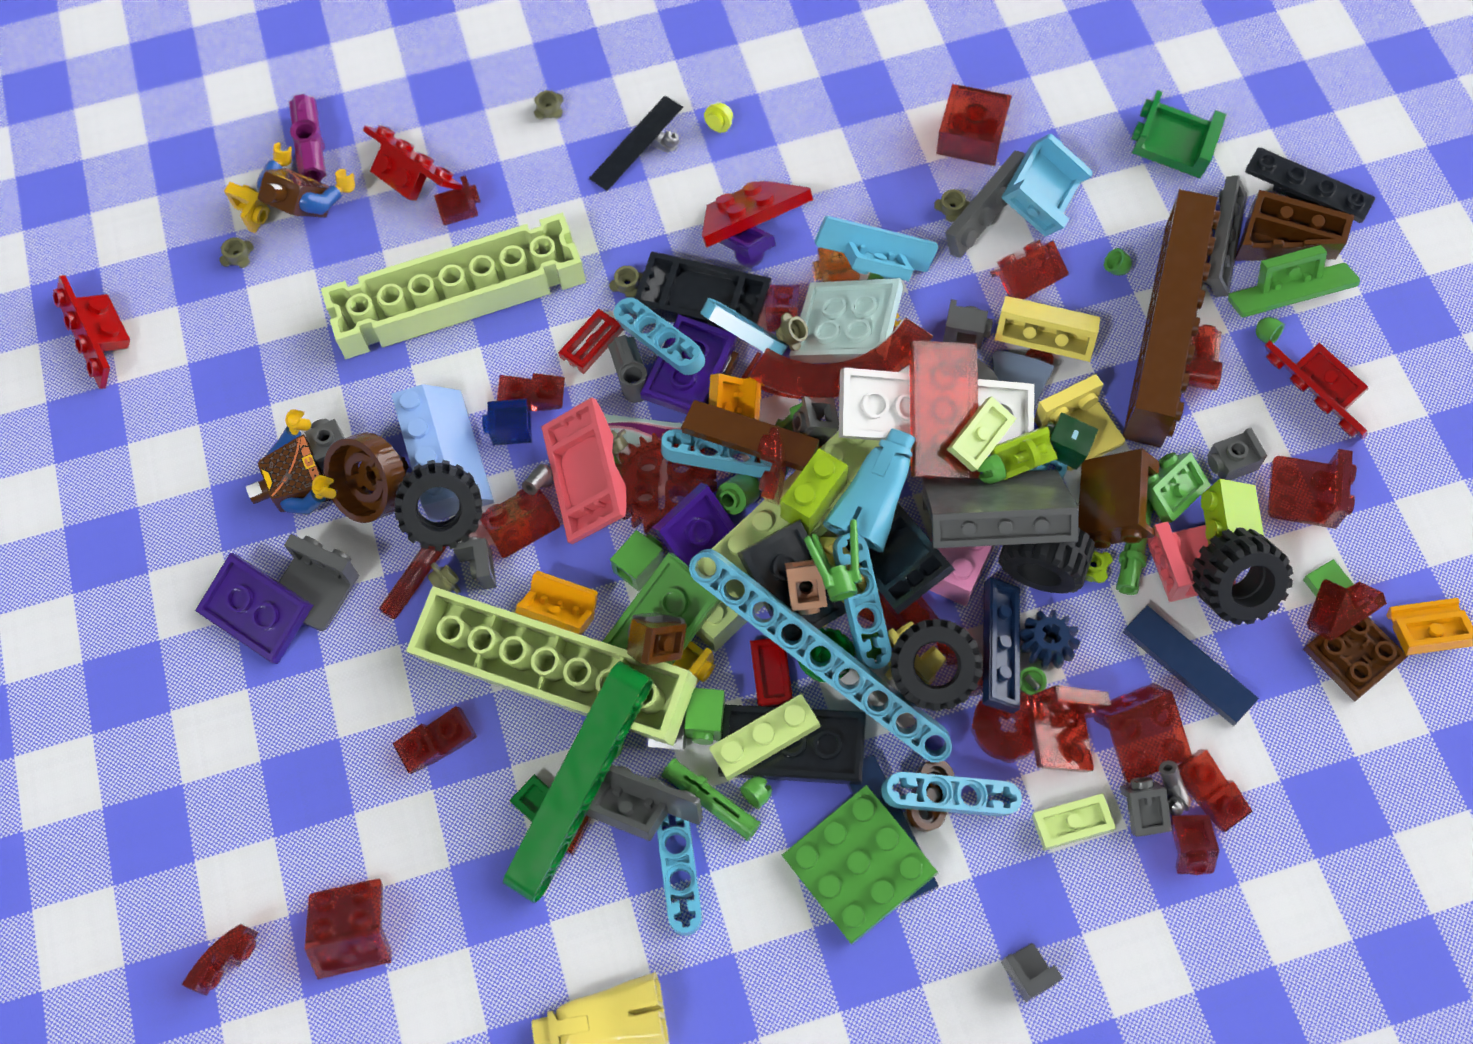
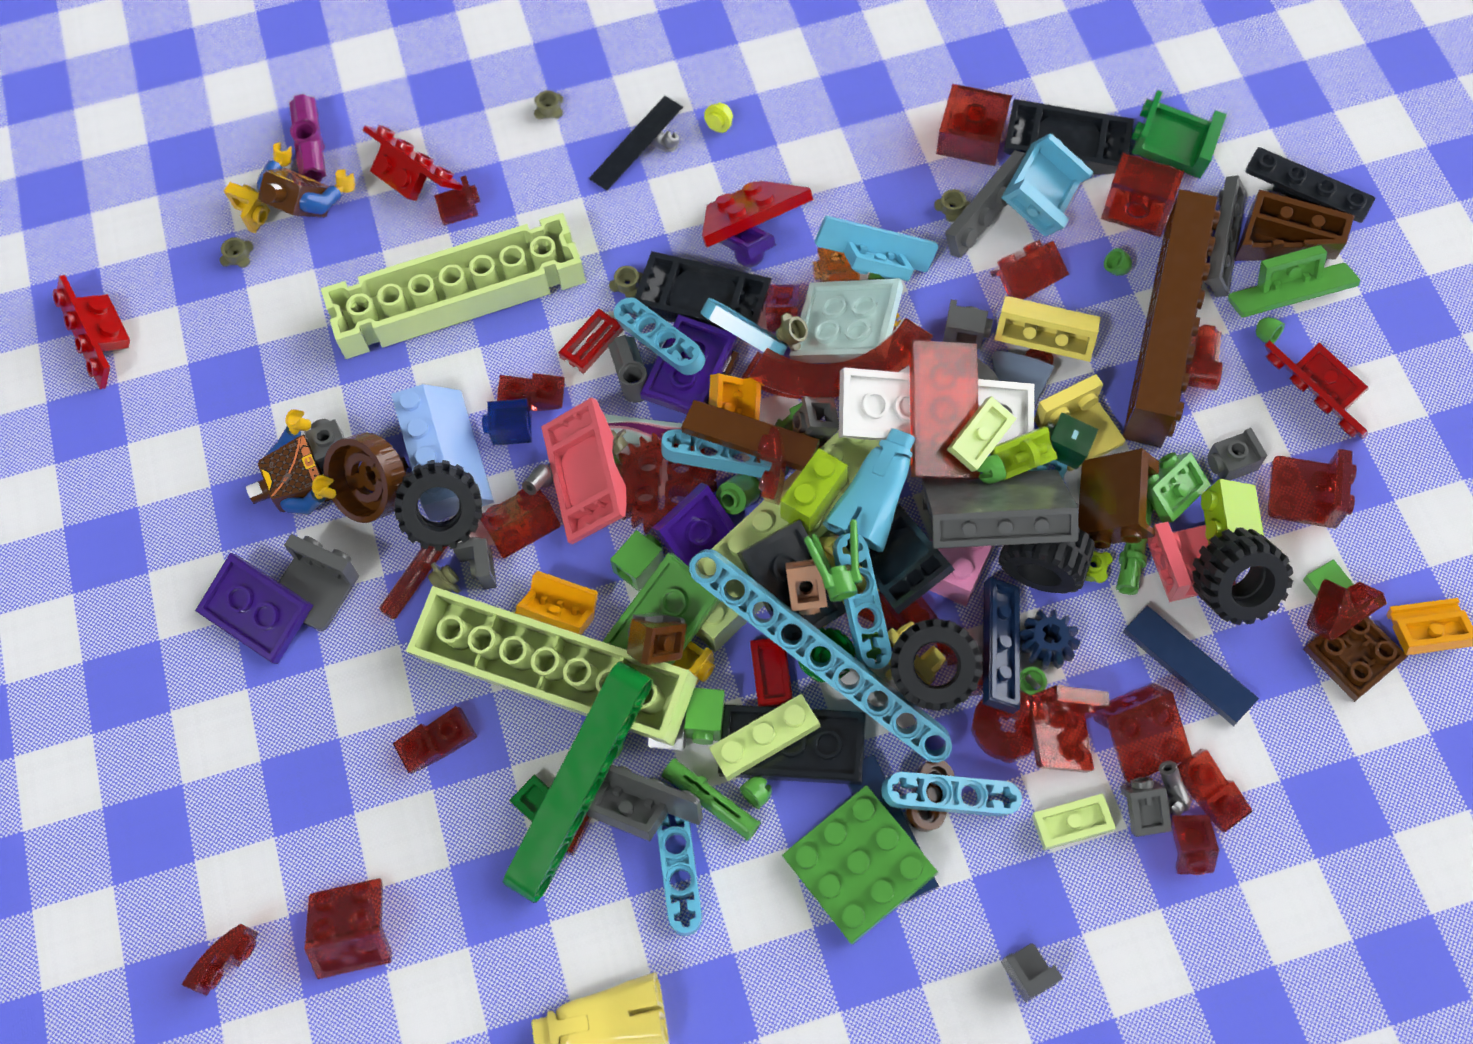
none -> black slope [1003,99,1134,174]
none -> clear red brick [1101,153,1185,237]

